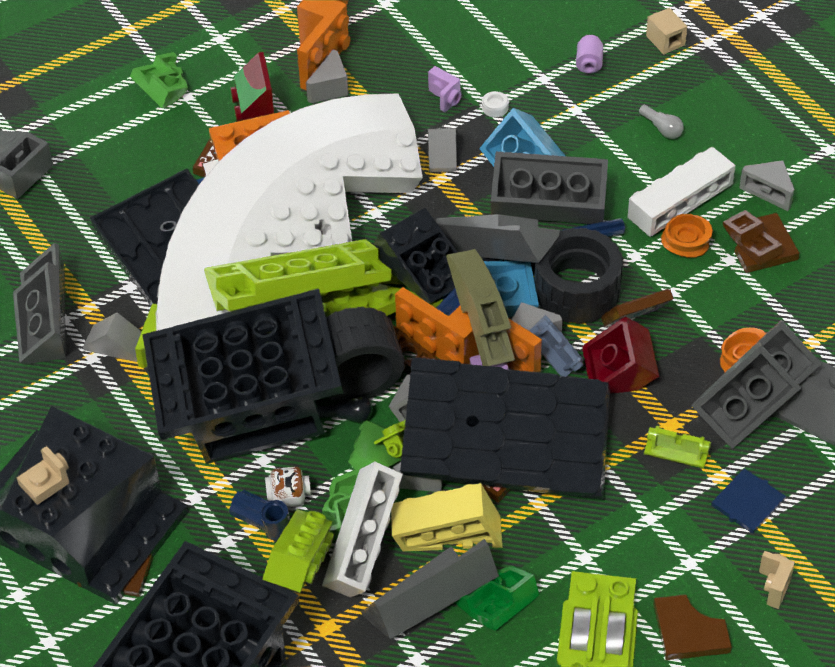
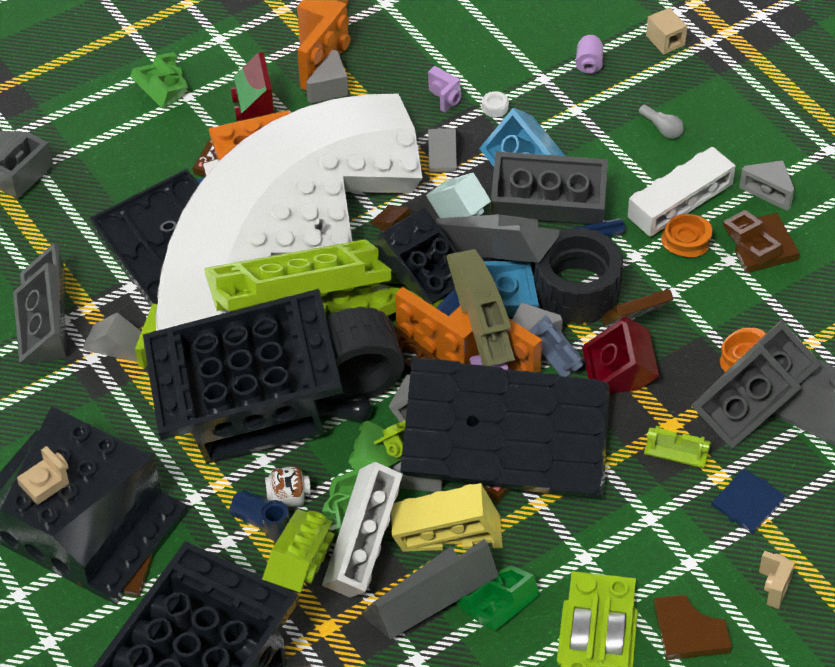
none -> reddish brown slope [371,205,410,231]
none -> light aqua piece [426,173,491,218]

